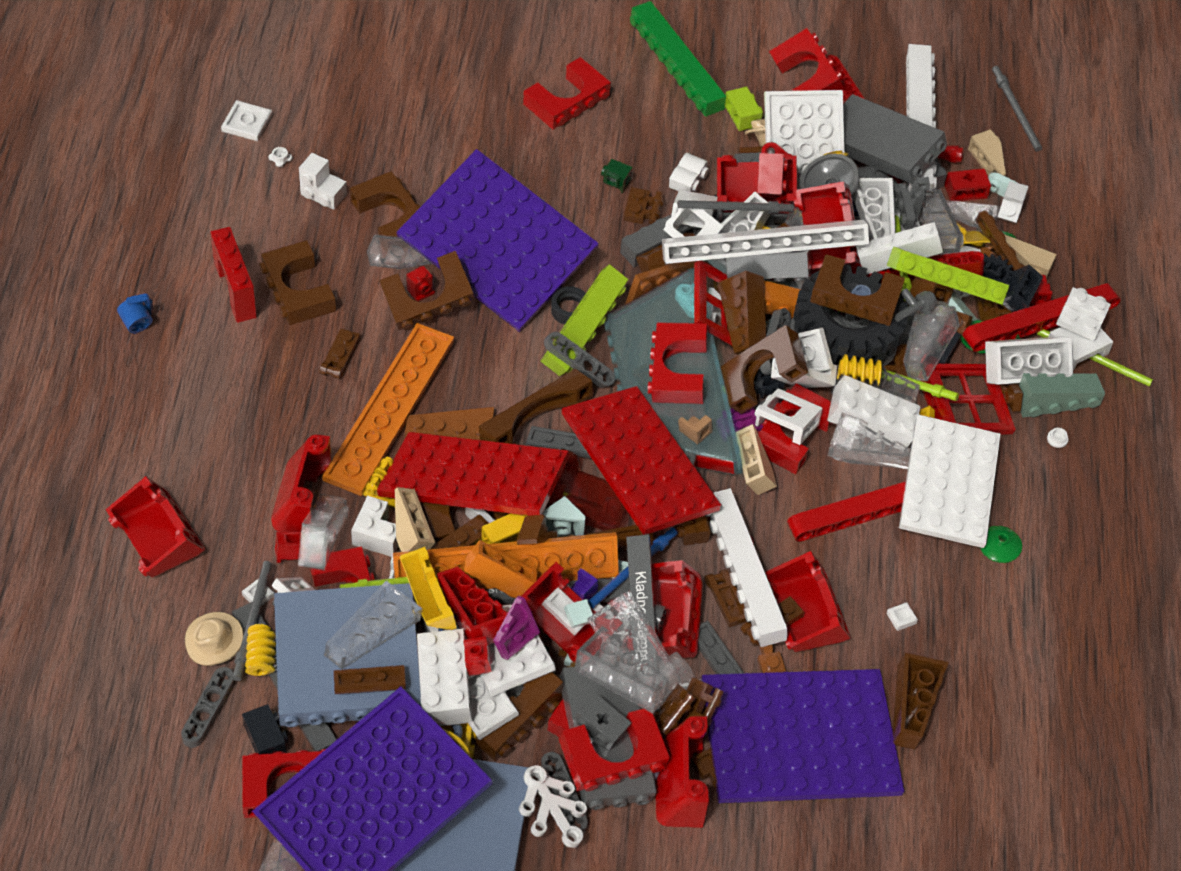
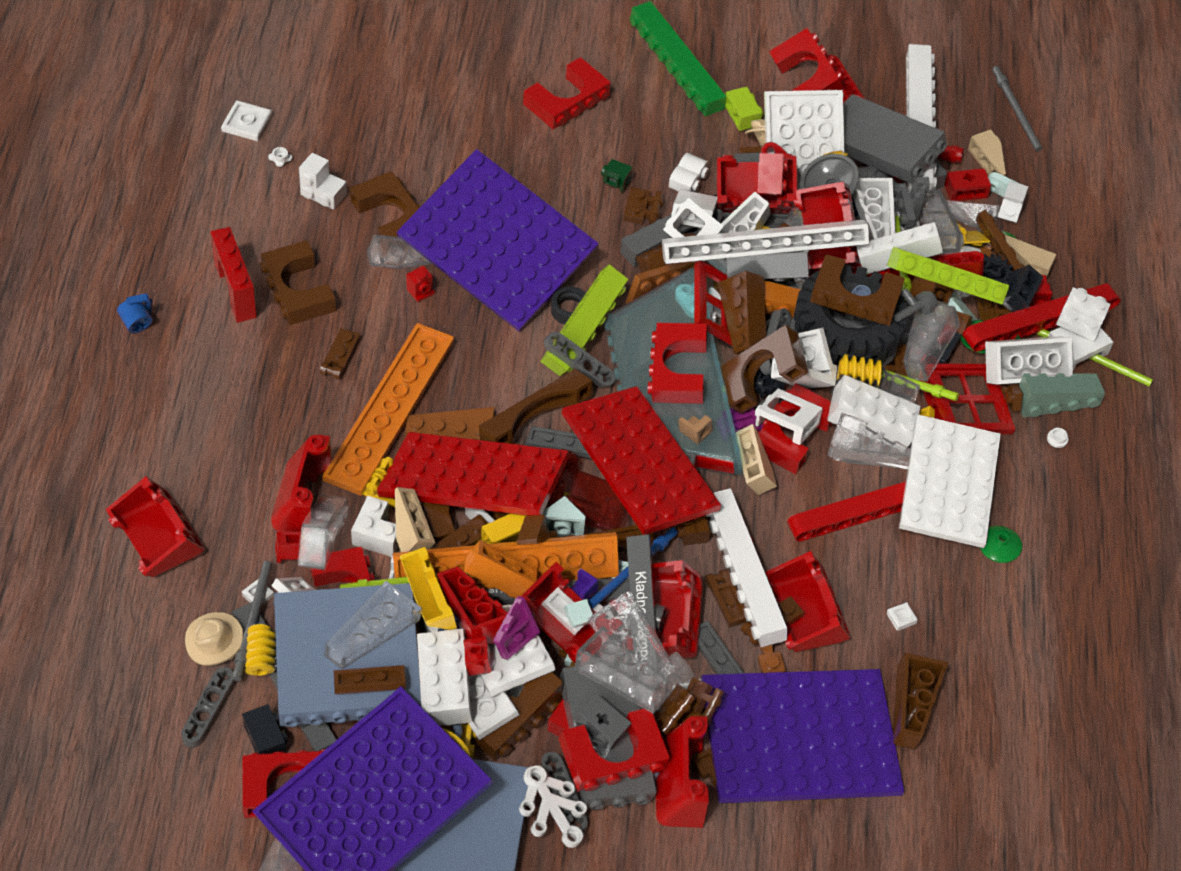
reddish brown arch [379,250,475,330] -> none
dark grey bar [677,200,794,214] -> none

